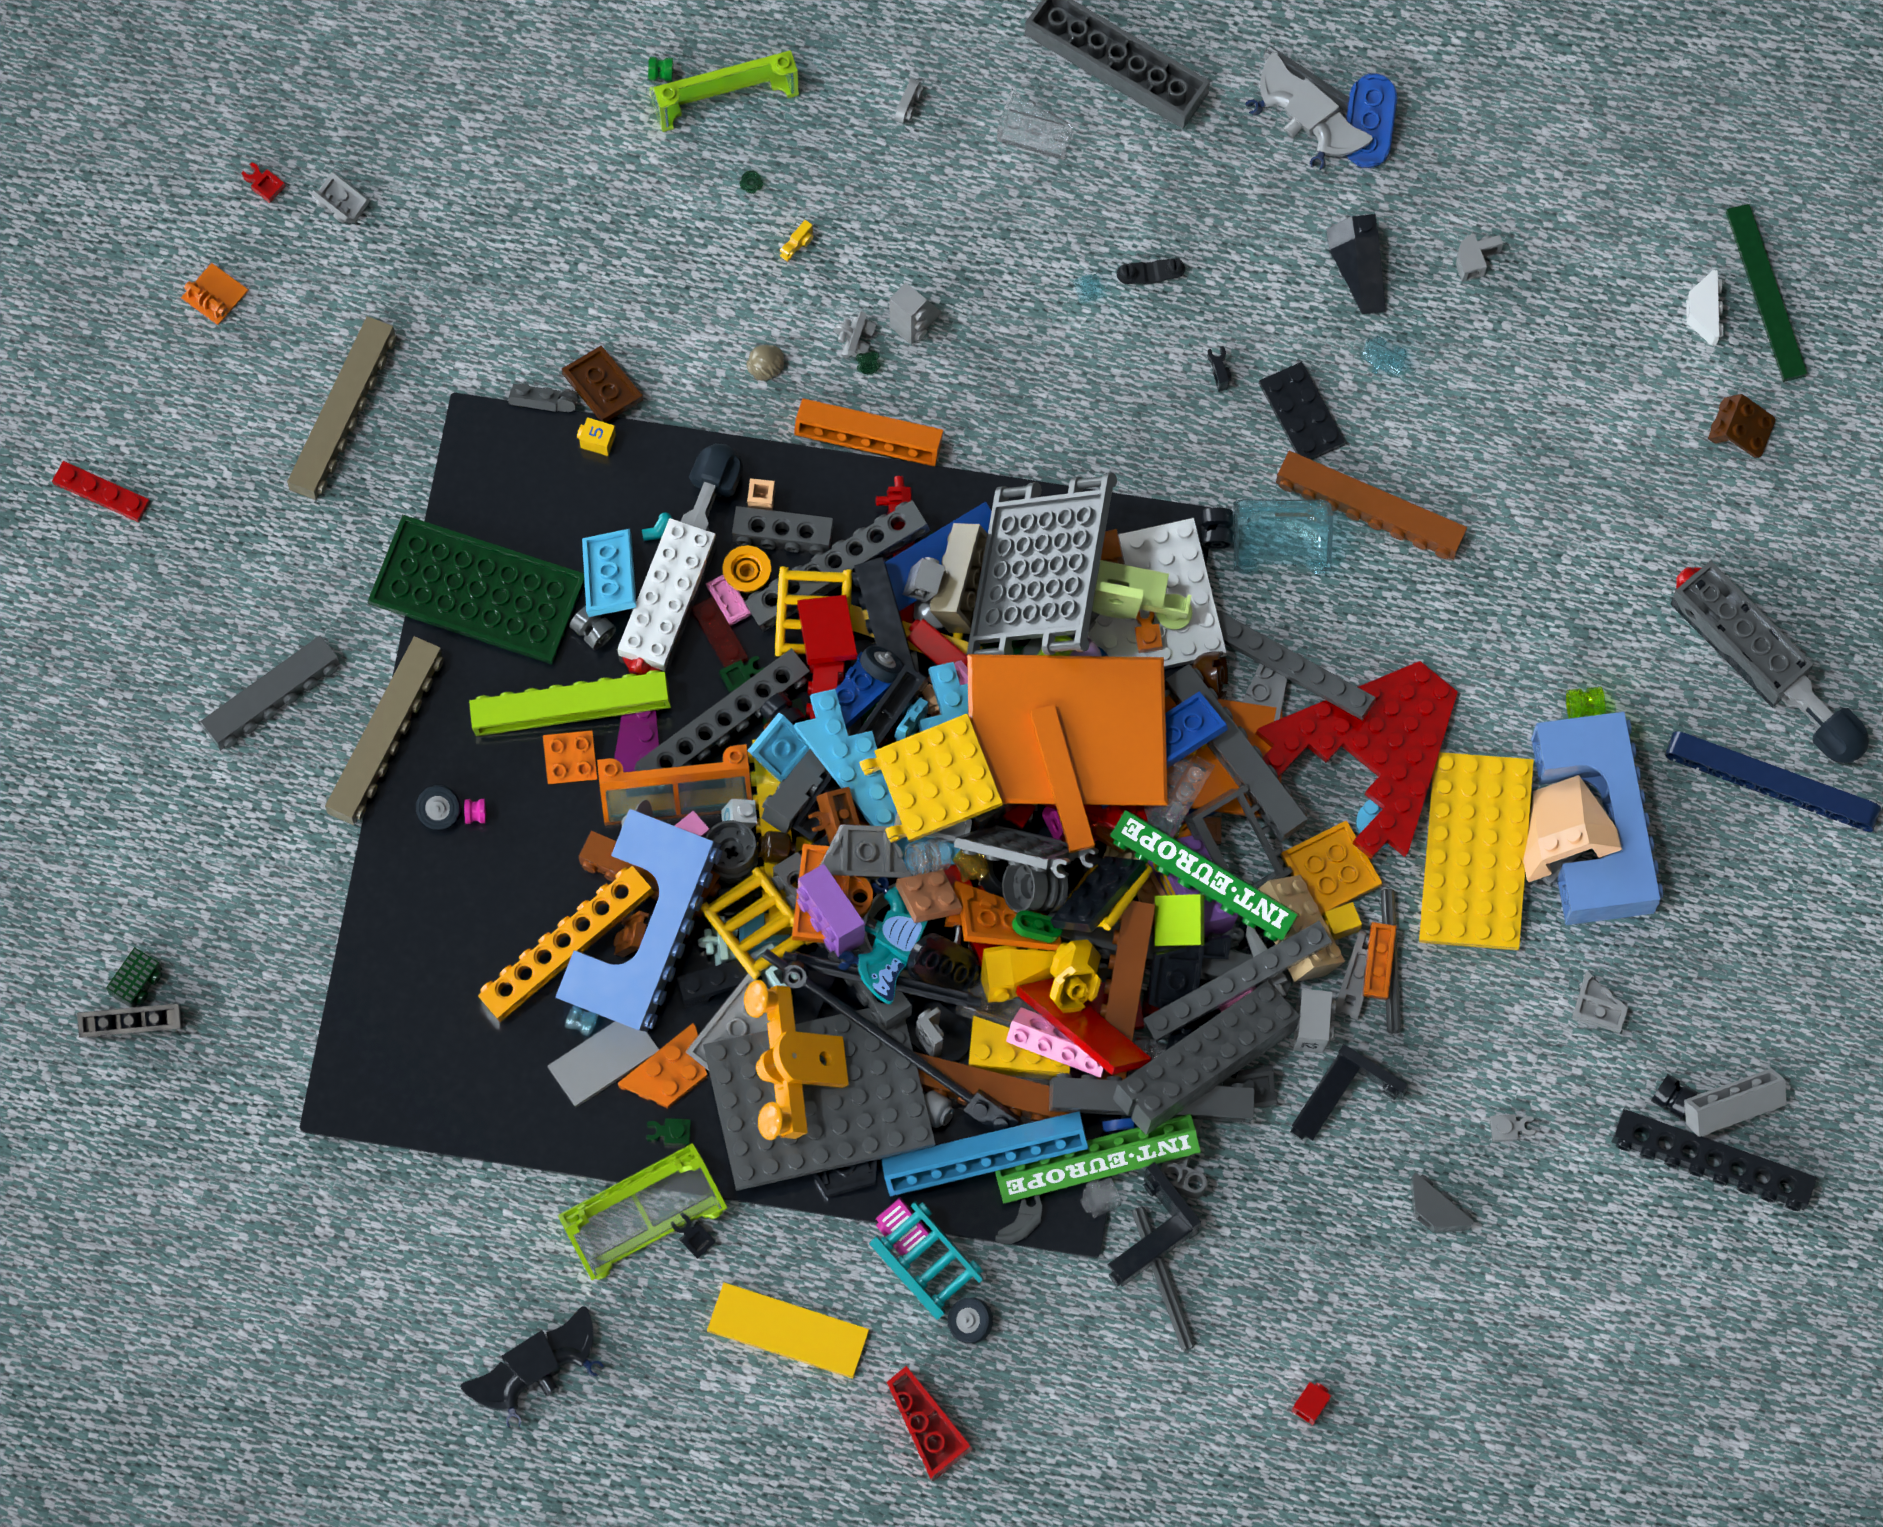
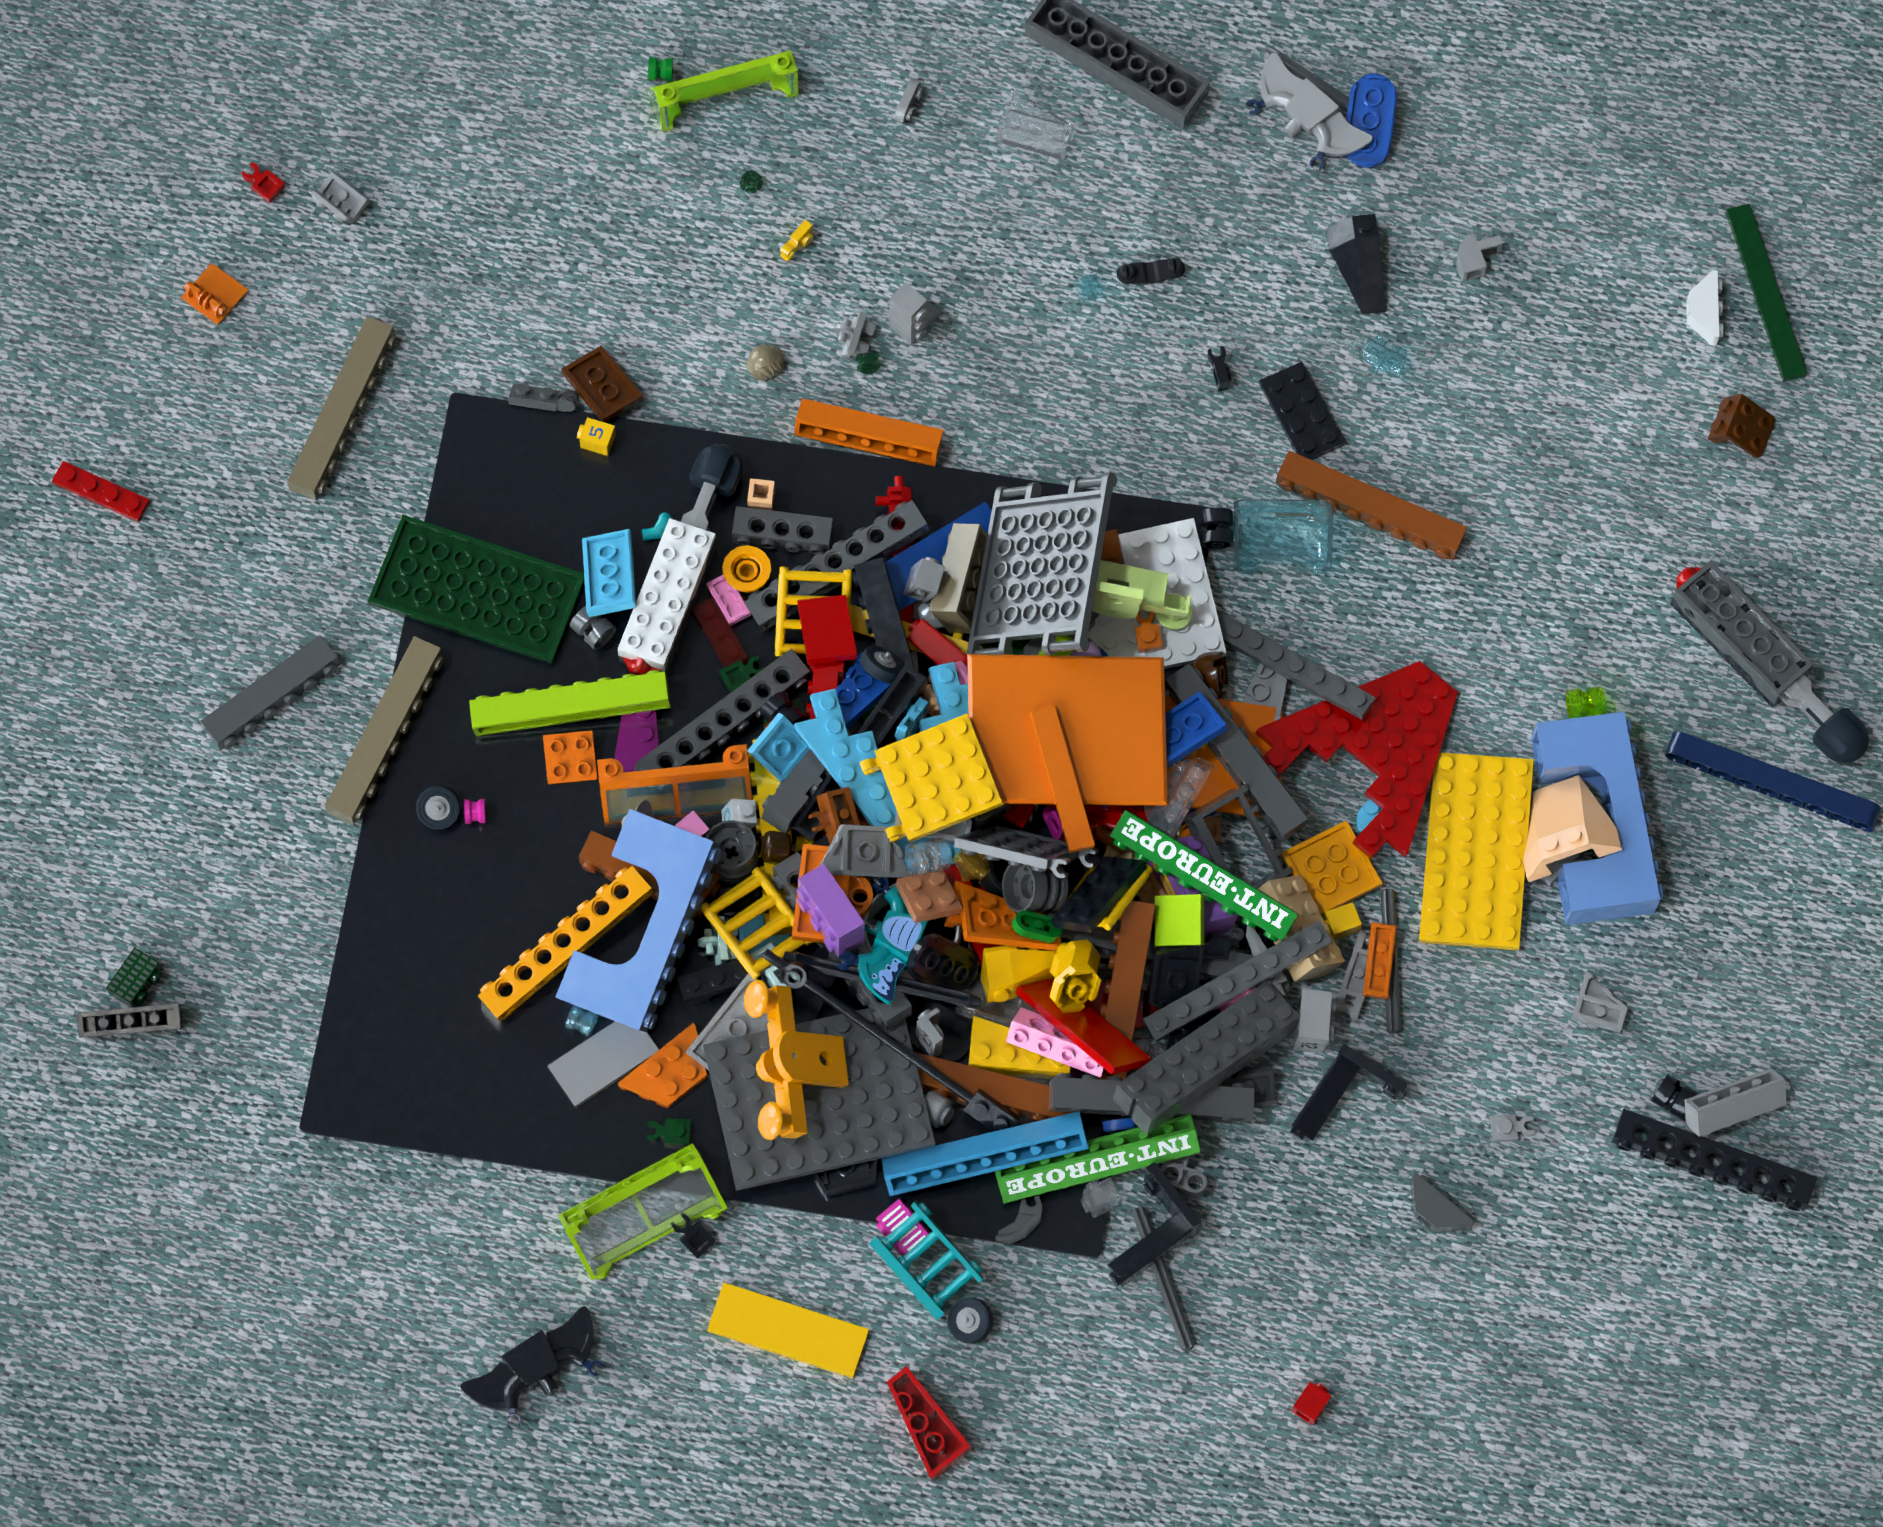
dark orange plate [614,911,649,957] -> none

